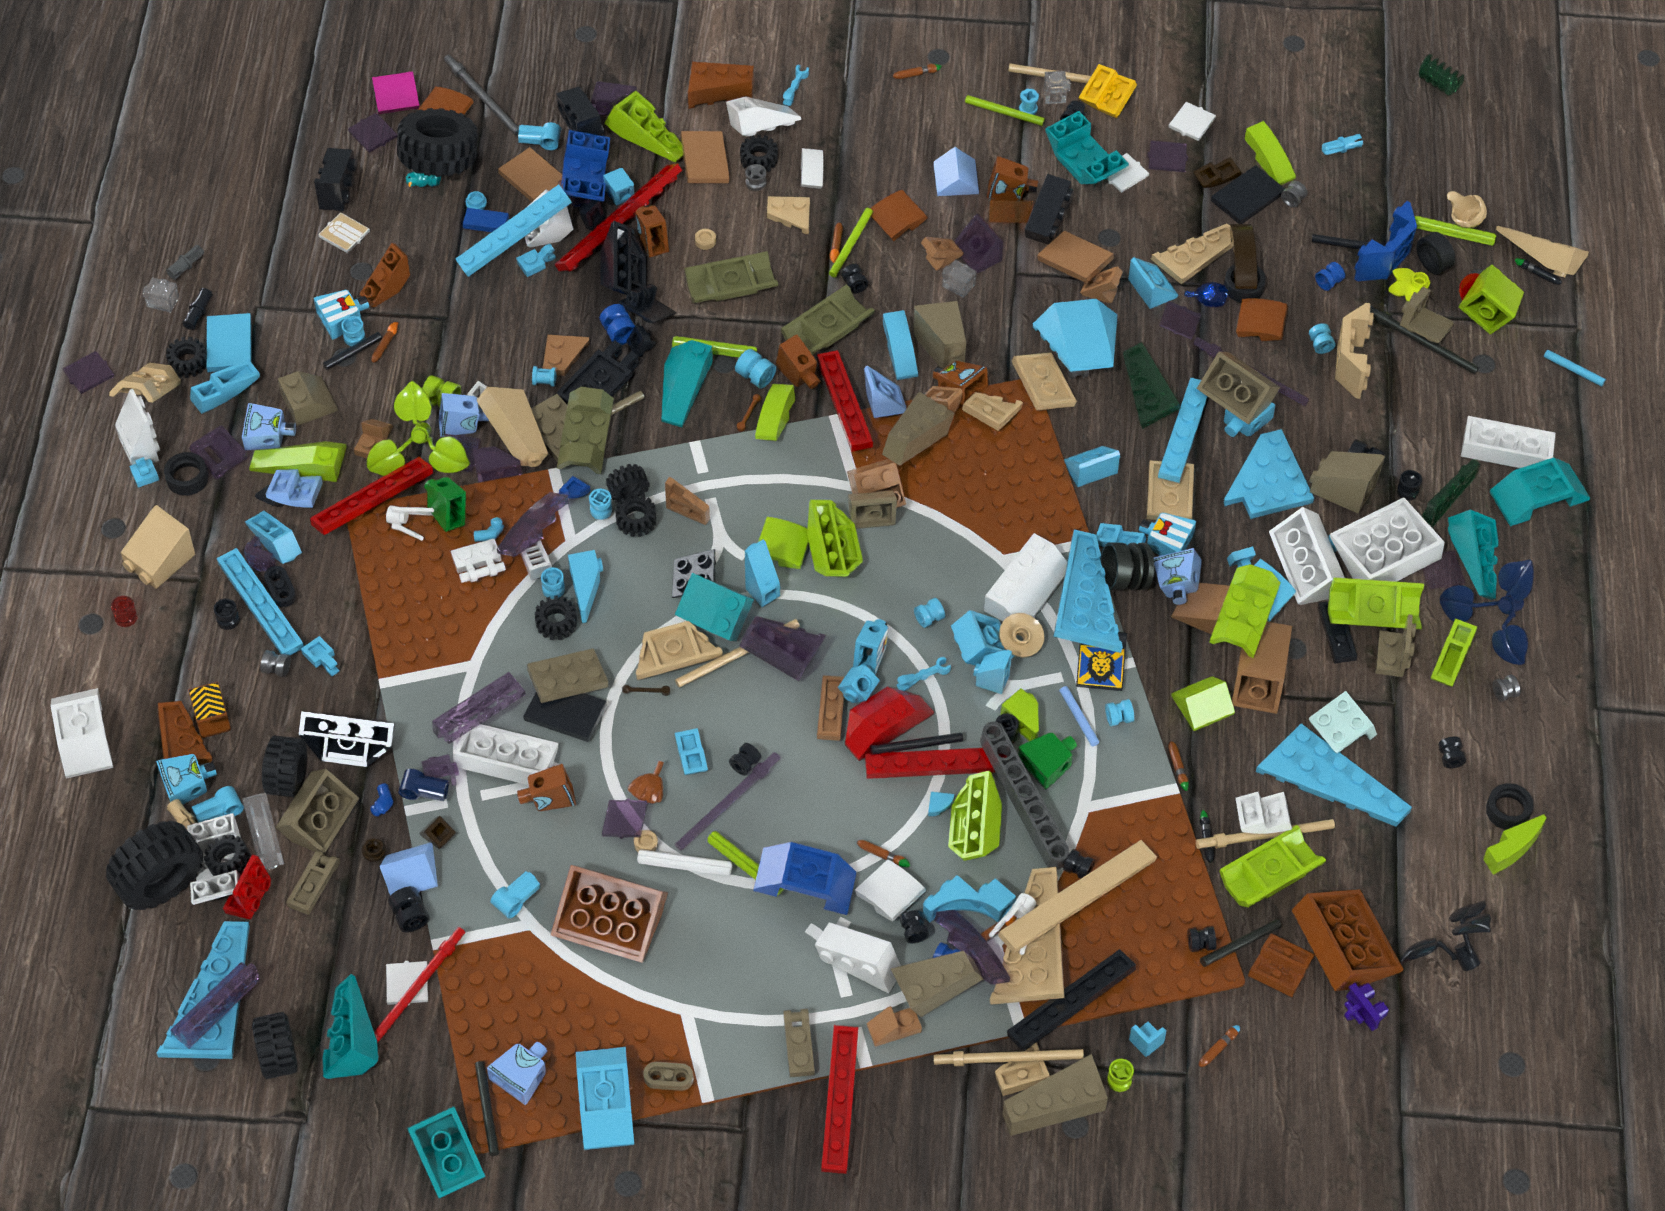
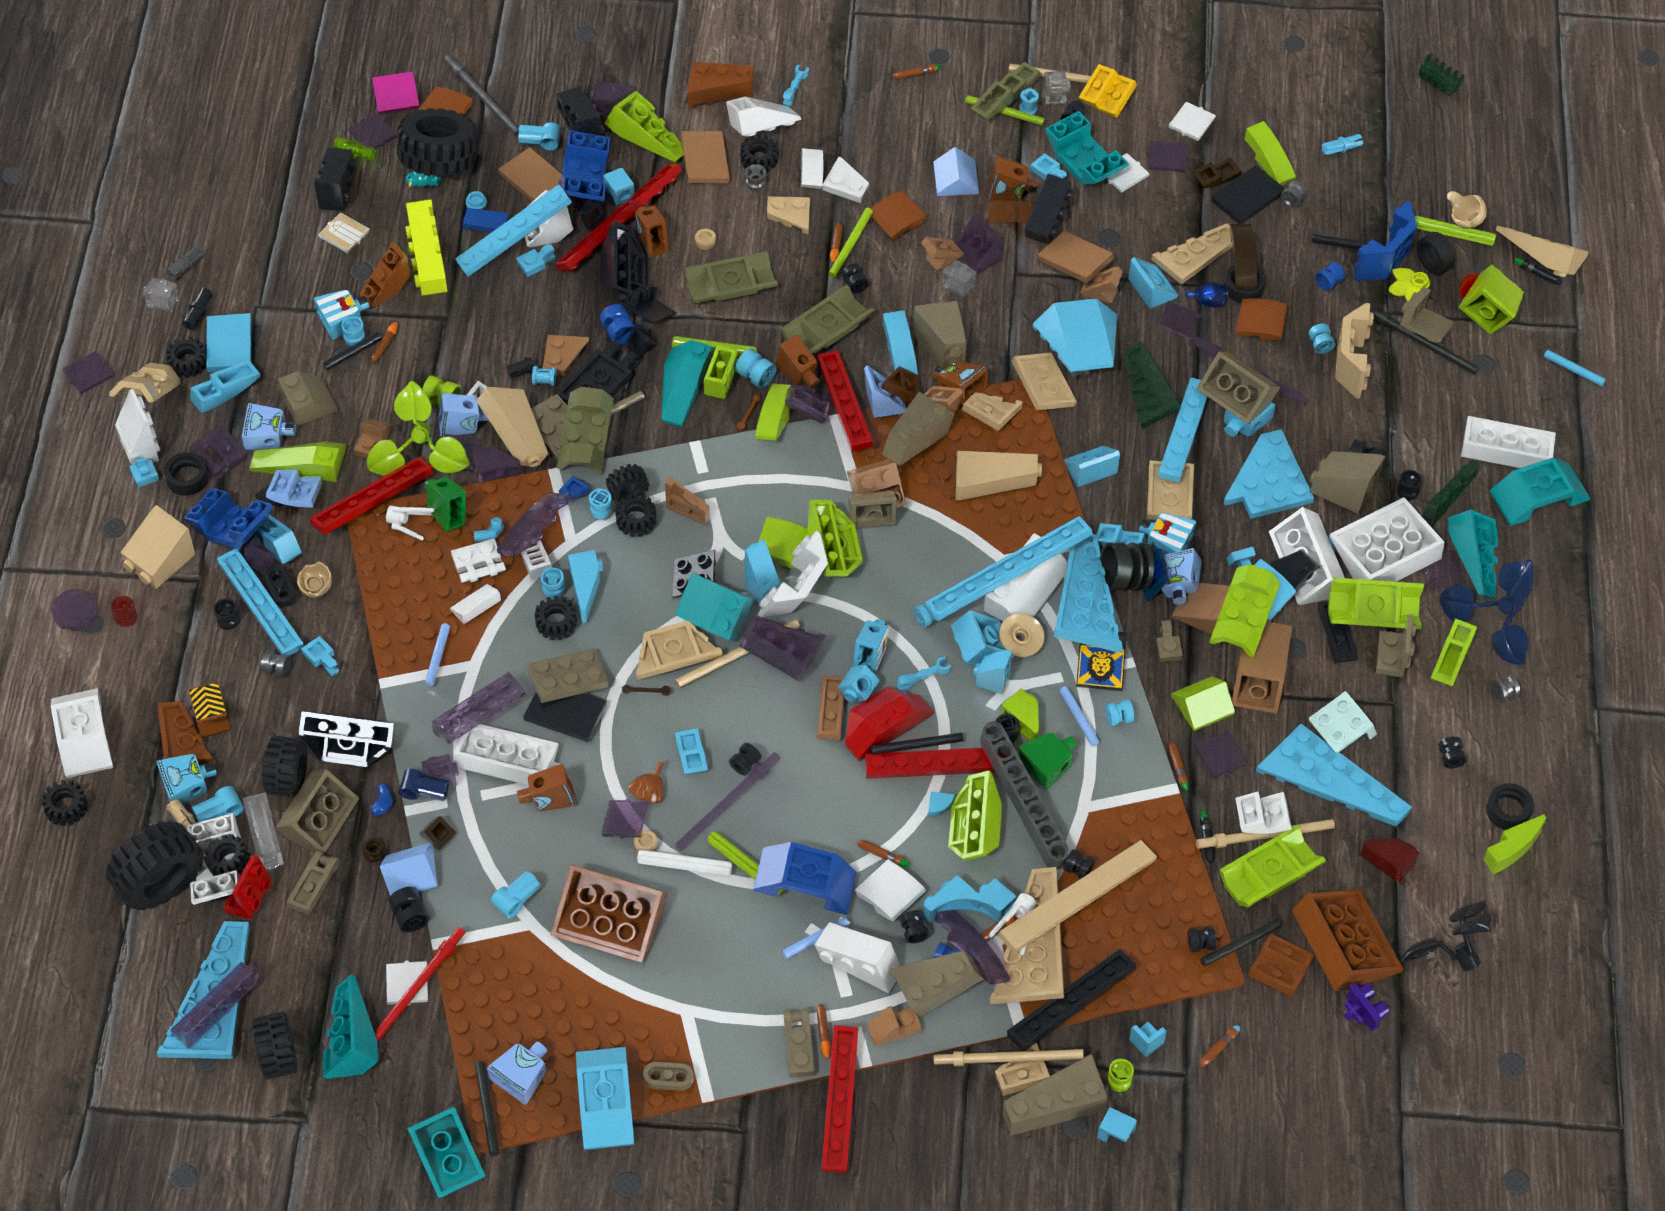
none -> black tyre [41,780,88,826]
none -> clear purple tile [51,589,99,631]
none -> blue slope [184,488,273,550]
none -> tan hair [297,562,332,598]
none -> clear neon green pin [333,136,377,162]
none -> neon yellow wedge [405,200,447,296]
none -> light blue bar [425,623,450,686]
none -> white slope [450,584,501,624]
none -> black pin [506,357,535,379]
none -> lime brick [704,346,738,399]
none -> white slope [758,531,828,617]
none -> light blue bar [782,917,849,959]
none -> clear purple wing [785,384,831,424]
none -> dark orange piece [817,1004,831,1058]
none -> white wing [822,157,869,203]
none -> reddish brown wing [881,366,920,403]
none -> medium azure tile [925,516,1093,621]
none -> tan slope [955,451,1042,500]
none -> olive slope [970,62,1041,120]
none -> medium azure plate [1030,153,1067,180]
none -> medium azure panel [1097,1107,1137,1142]
none -> clear blue piece [1144,548,1169,601]
none -> dark tan plate [1156,620,1183,662]
none -> clear purple piece [1194,731,1247,779]
none -> black wing [1268,550,1319,592]
none -> clear red slope [1360,839,1420,883]

